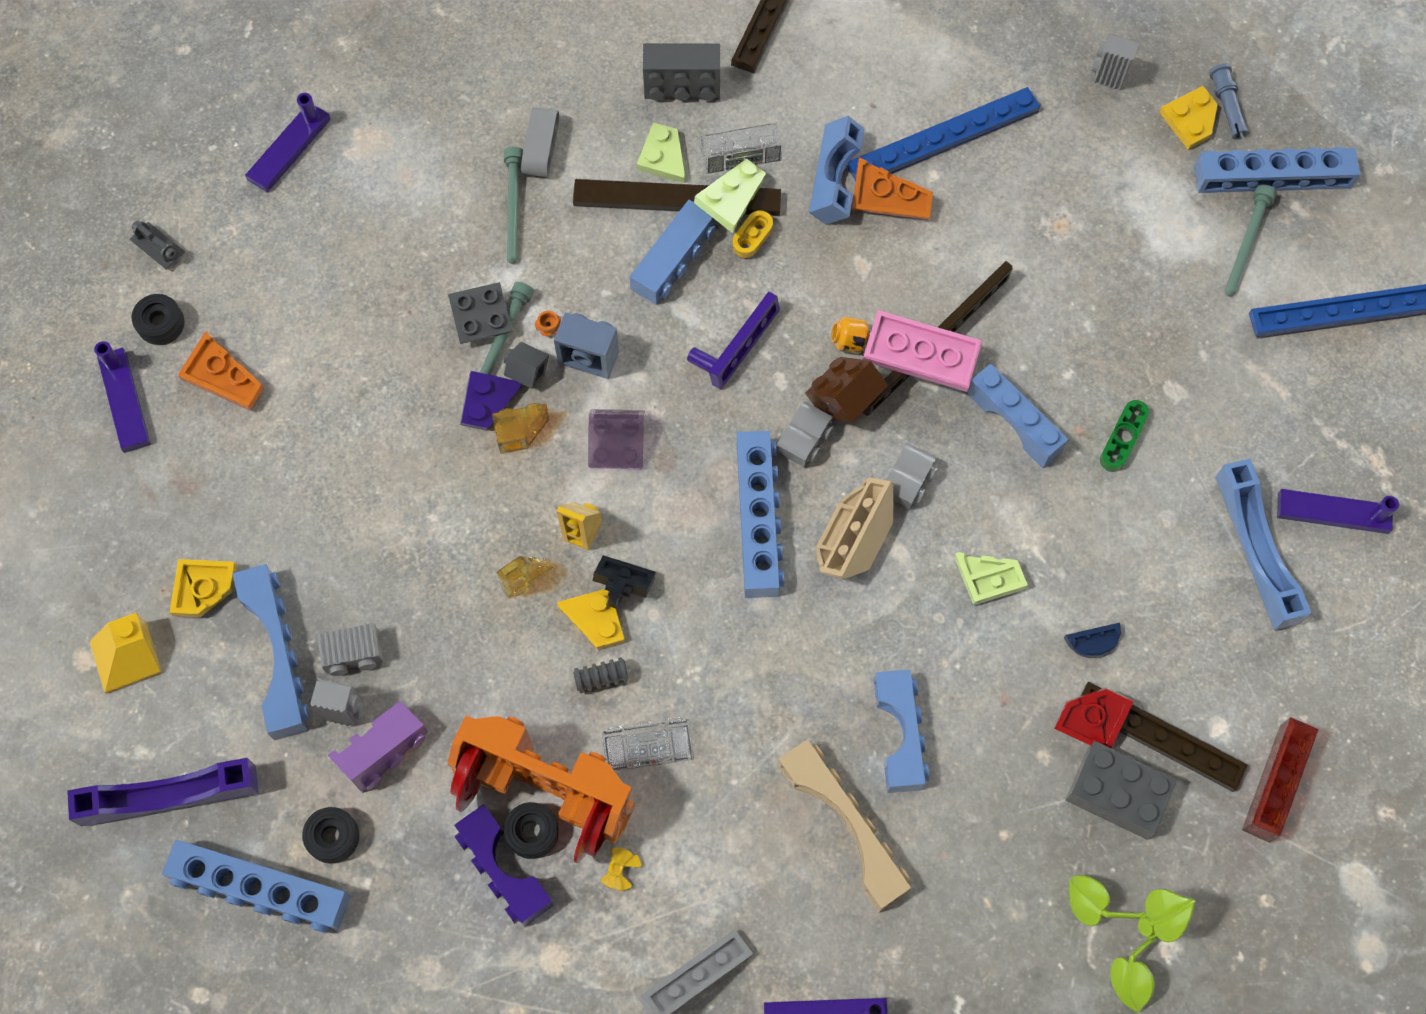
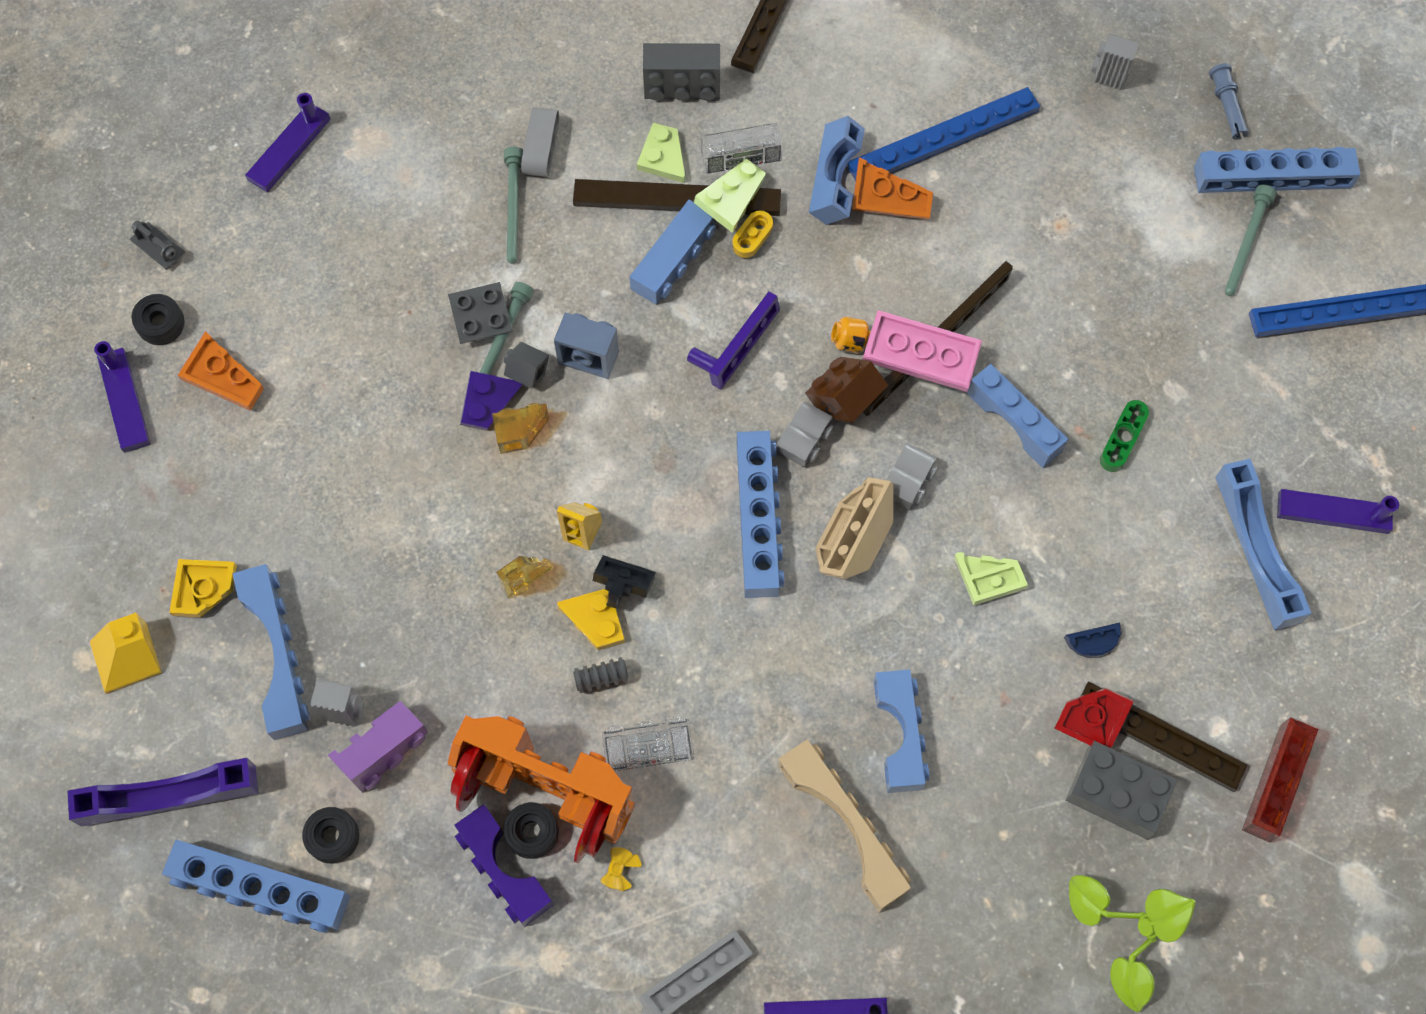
light grey brick [317,623,383,676] -> none
orange plate [535,311,561,336] -> none
clear purple bracket [588,409,646,469] -> none
yellow plate [1159,86,1218,150] -> none

